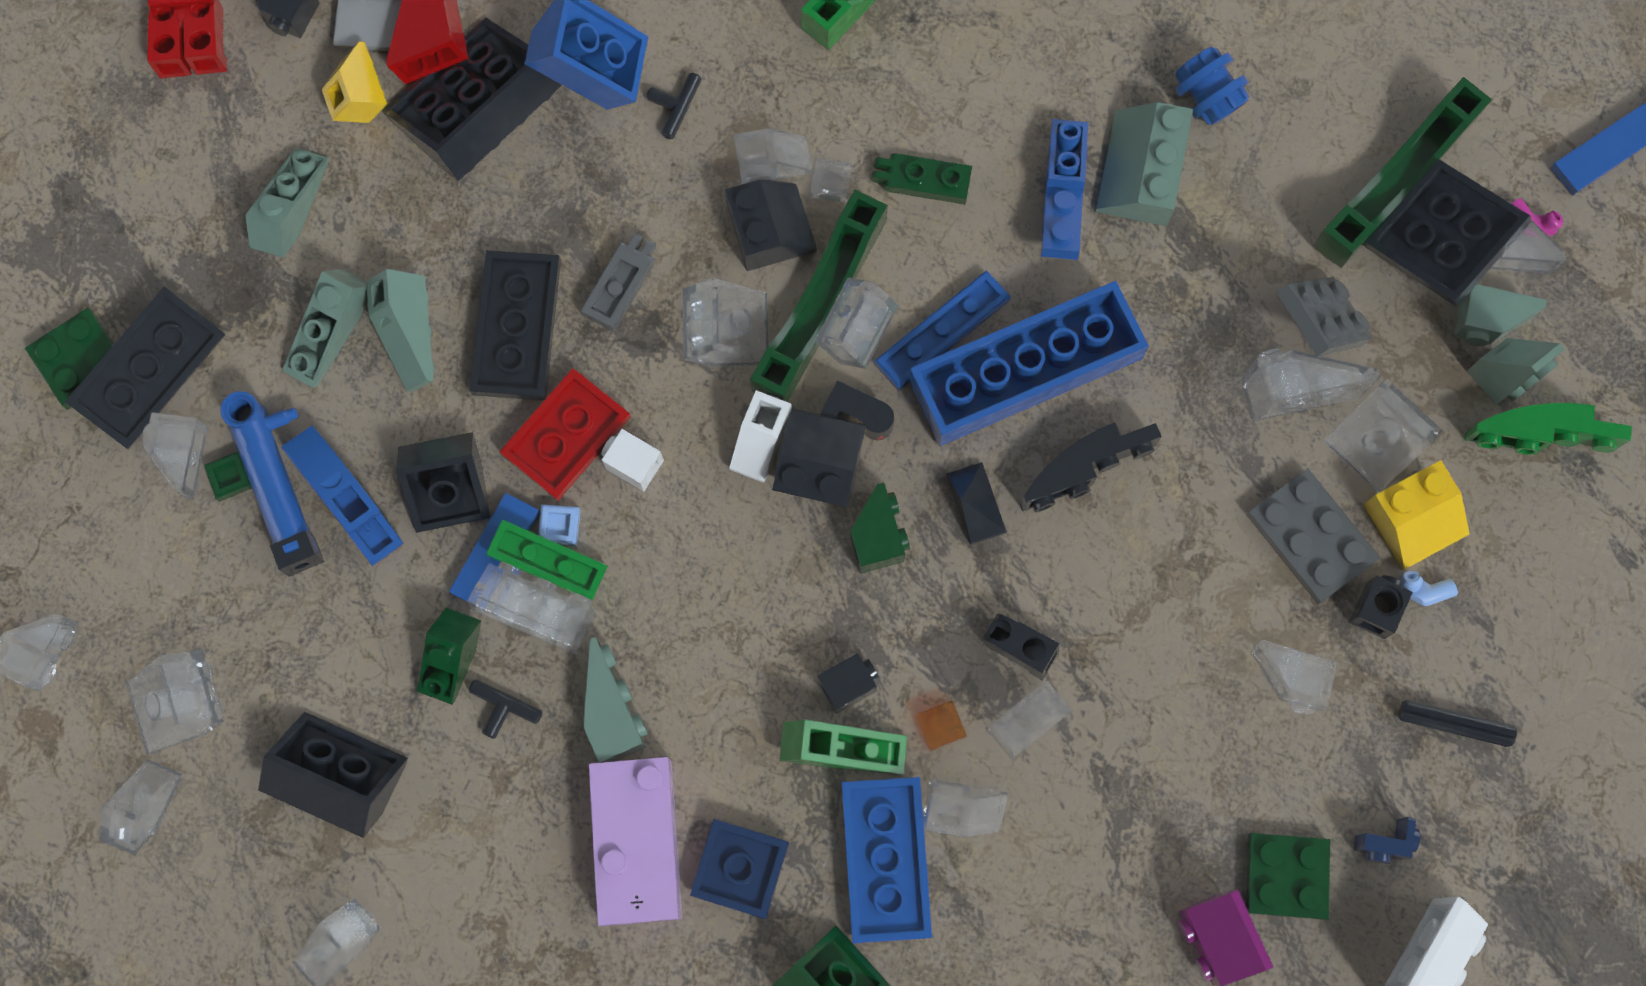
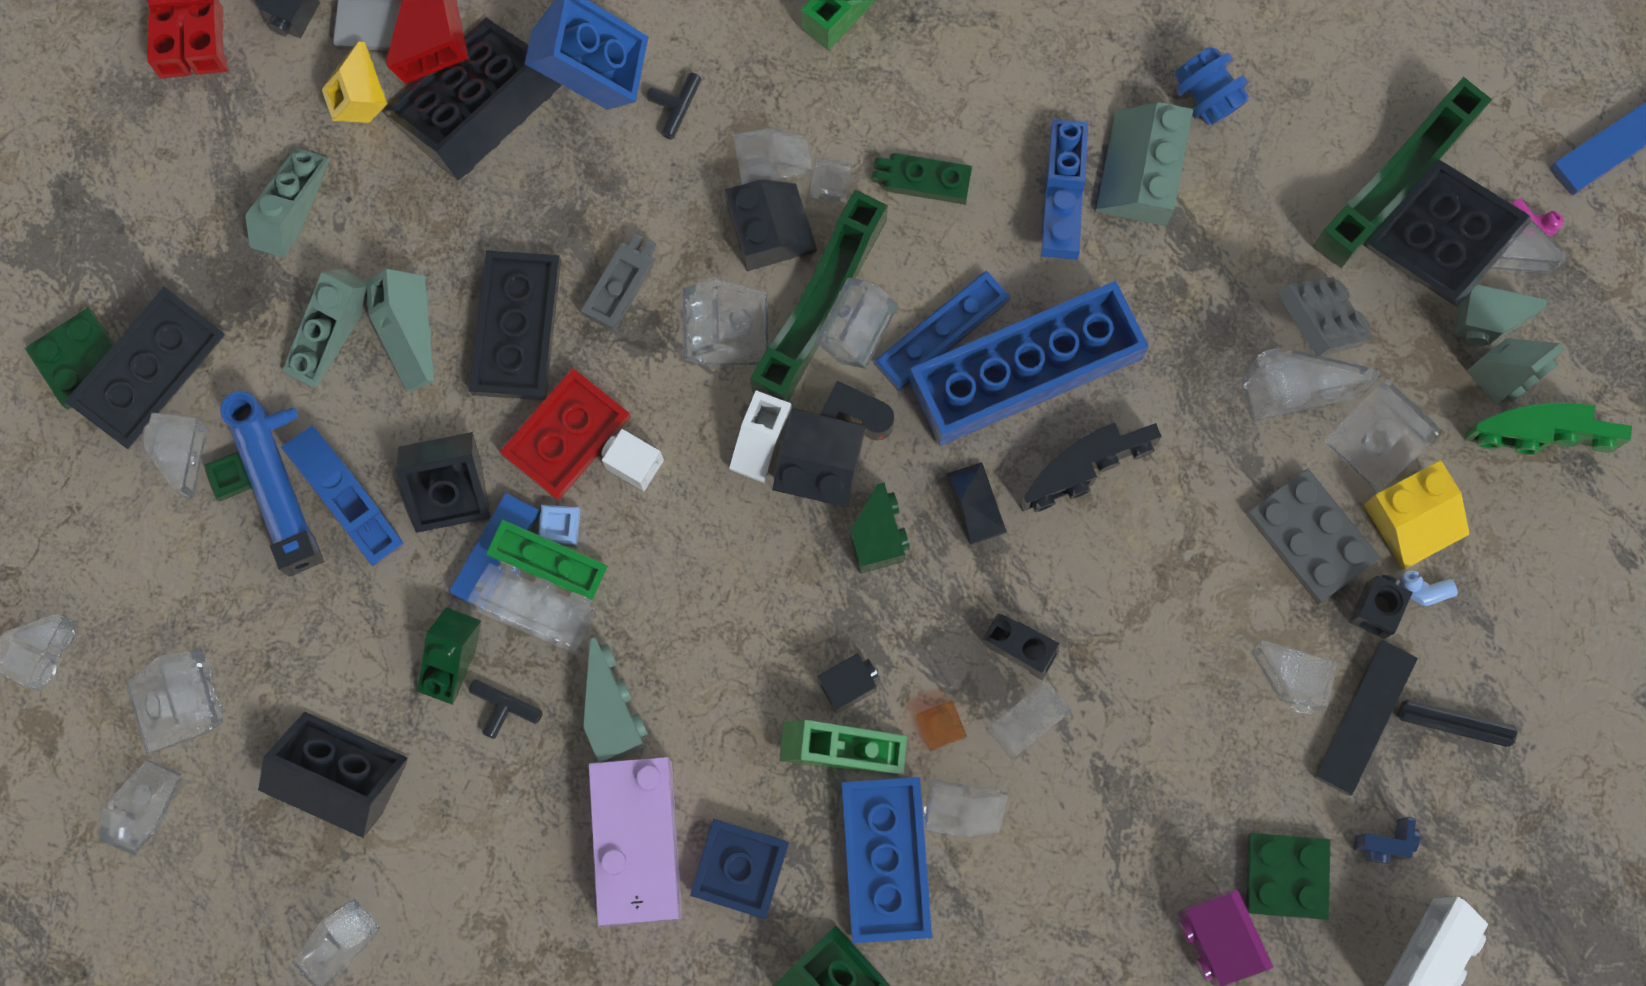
none -> black tile [1314,640,1418,796]

